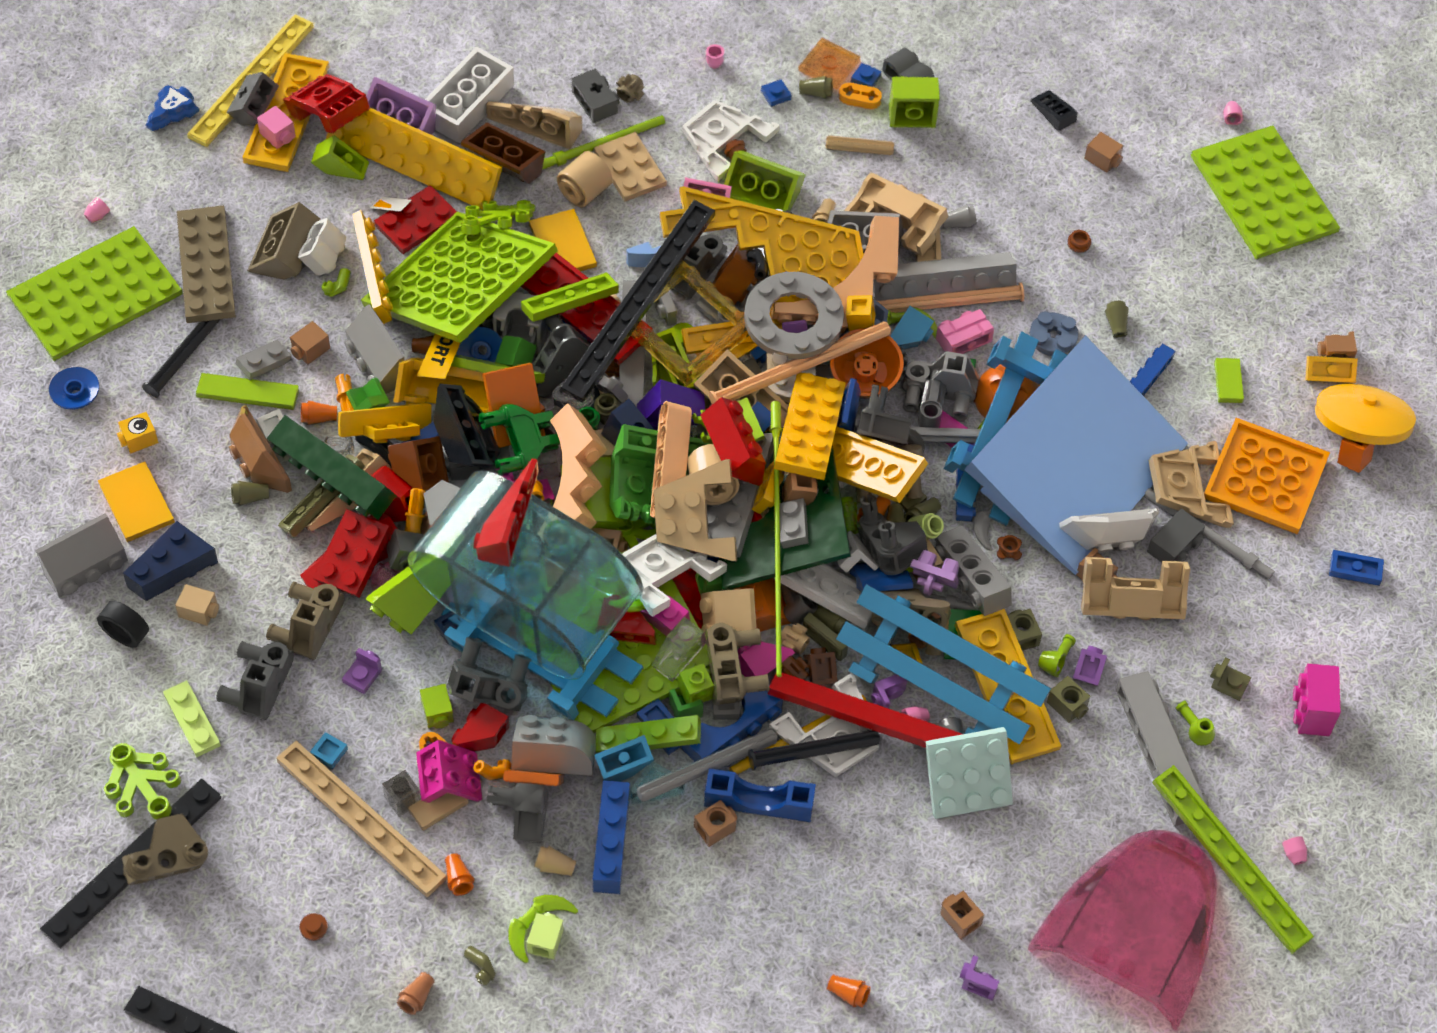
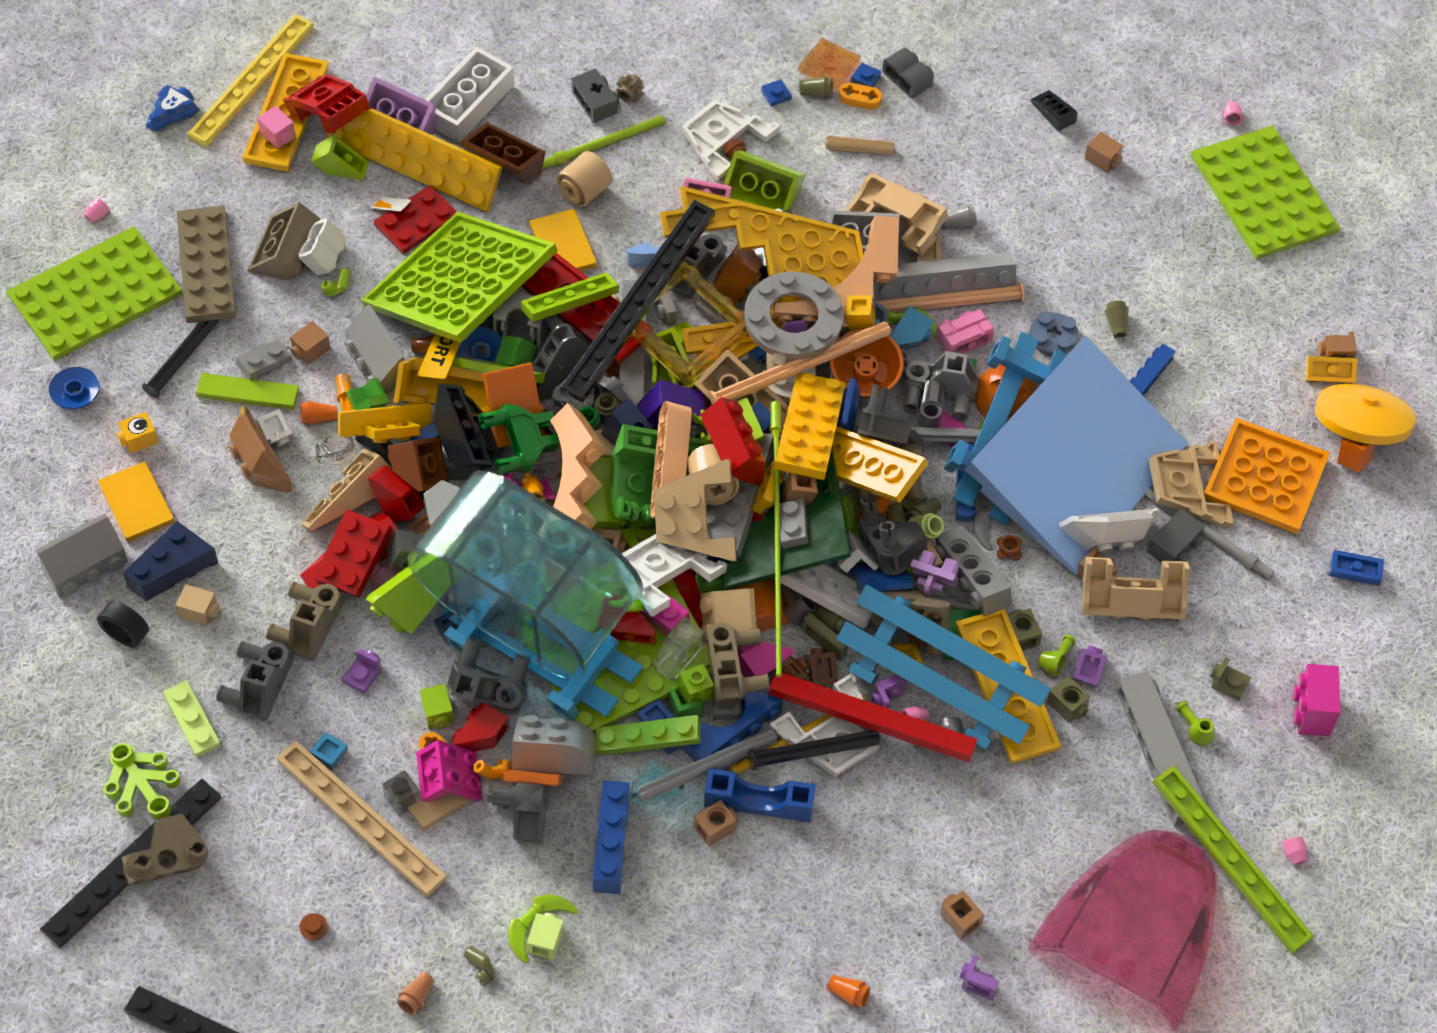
dark grey brick [227,72,279,126] -> none
olive cone [231,481,269,506] -> none
dark green brick [267,415,397,520] -> none
olive tile [278,454,365,538] -> none
yellow plate [352,210,393,324] -> none
light orange axle [405,488,425,534] -> none
orange cone [445,853,474,896] -> none
lime plant [461,200,536,235] -> none
red wedge [473,458,539,567] -> none
tan wedge [486,101,582,150] -> none
tan cone [534,846,576,876] -> none
tan plate [594,132,667,202] -> none
dark azure slope [594,735,654,782] -> none
bright pink hose [706,44,724,69] -> none
black arm [747,248,768,280] -> none
tan gear [781,623,810,655] -> none
tan cone [812,199,836,223] -> none
lime brick [889,76,940,128] -> none
light aqua plate [925,727,1013,819] -> none
dark orange plate [1067,230,1091,253] -> none
lime tile [1214,358,1244,403] -> none

